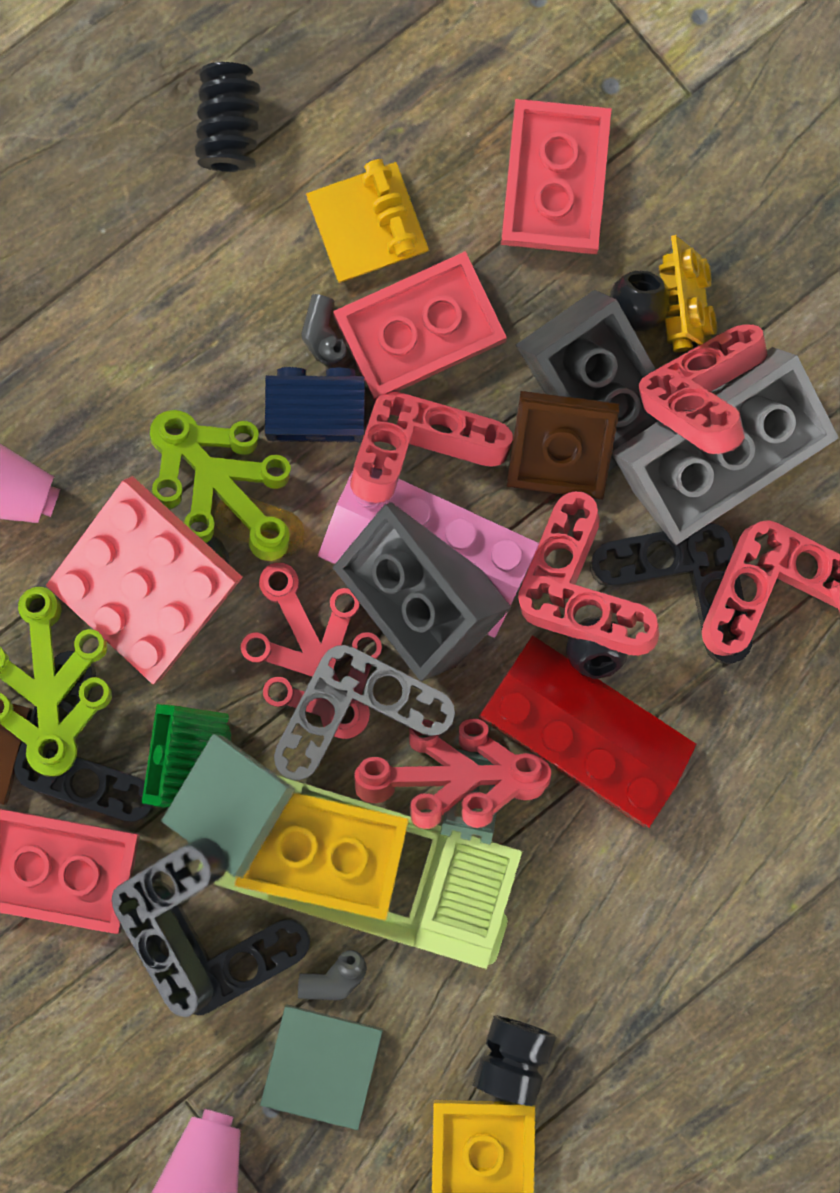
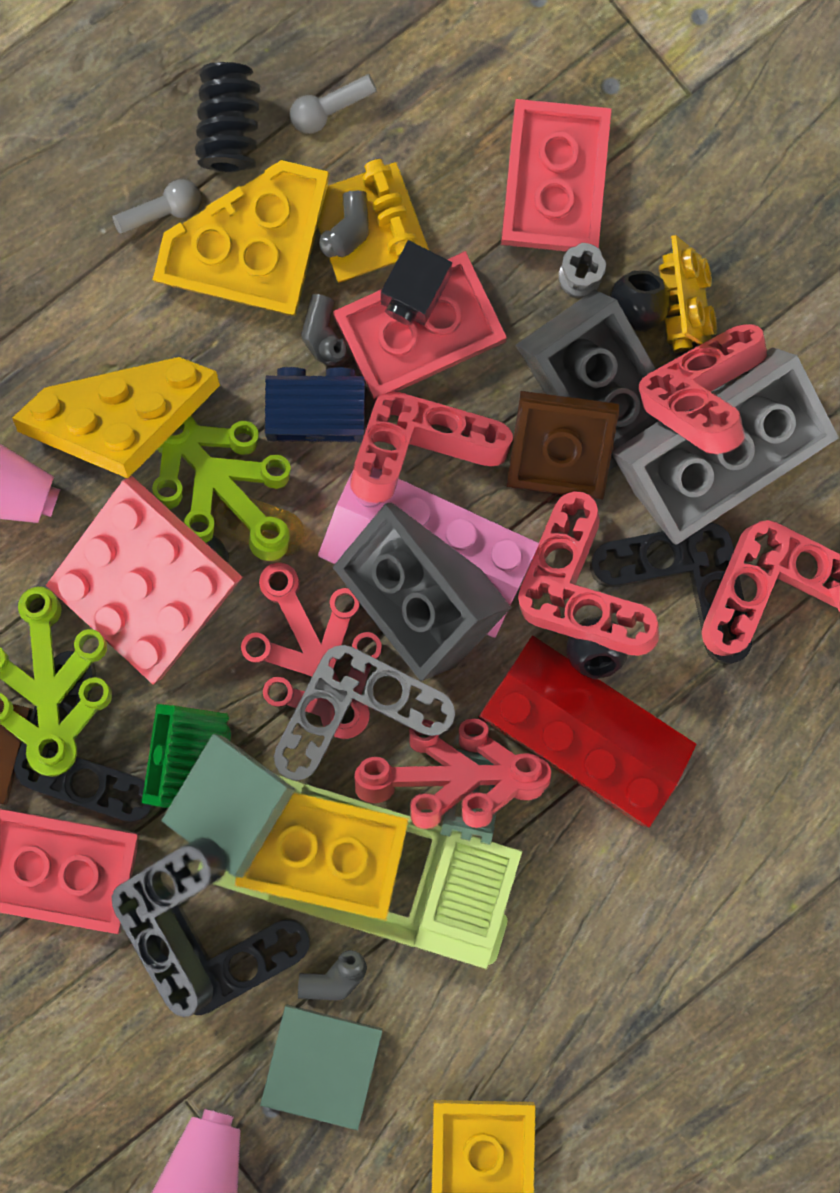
black wheel [472,1015,556,1106] -> none
none -> yellow plate [12,357,220,478]
none -> light grey bar [113,179,201,234]
none -> yellow plate [153,160,330,317]
none -> light grey bar [290,74,377,134]
none -> dark grey arm [319,190,369,257]
none -> black brick [381,240,452,326]
none -> light grey bush [558,243,606,298]

